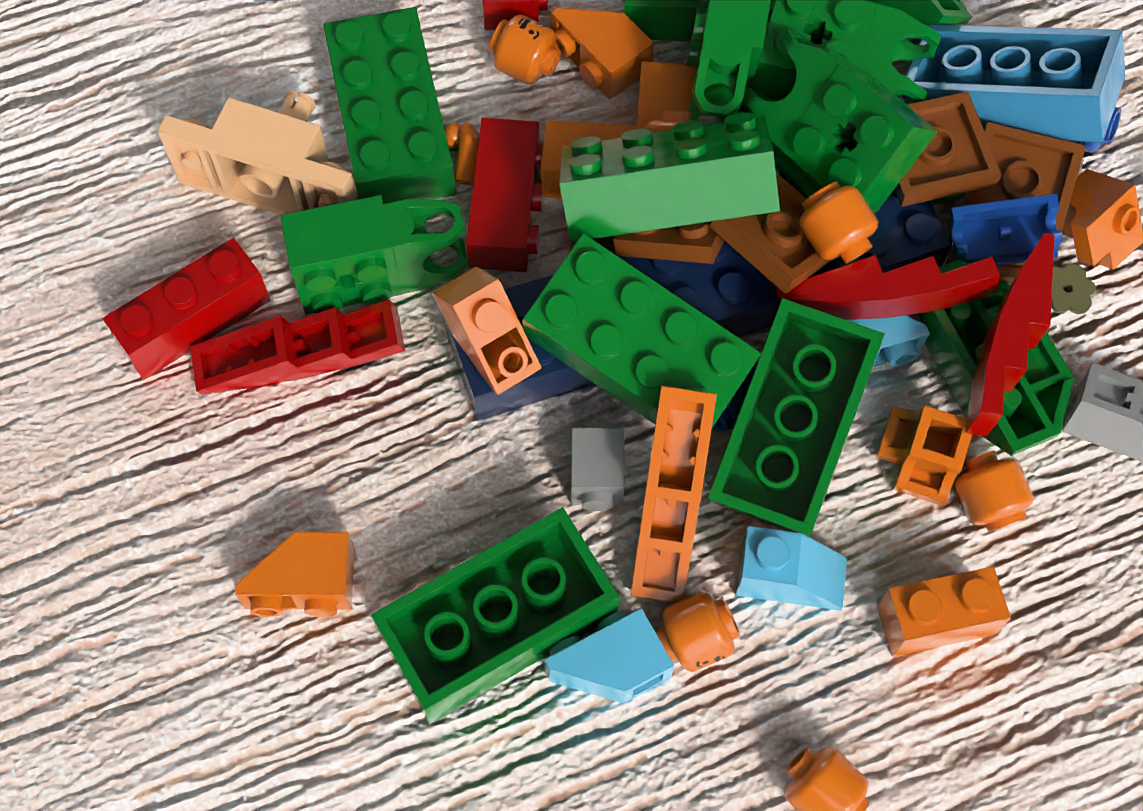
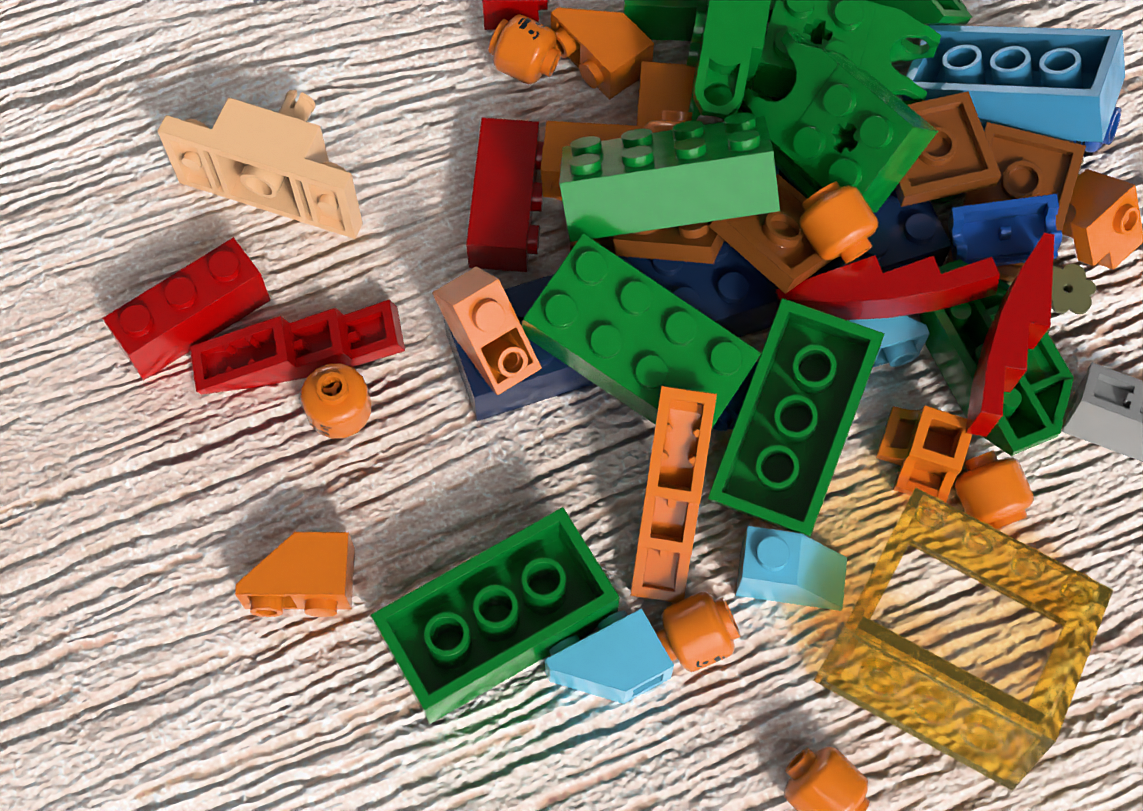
green brick [280,195,469,315] -> none
green brick [323,7,456,204] -> none
orange arm [445,122,479,185] -> none
light grey brick [571,428,625,511] -> none
orange brick [877,566,1011,657] -> none
none -> orange head [301,363,371,439]
none -> clear yellow windscreen [813,487,1113,791]

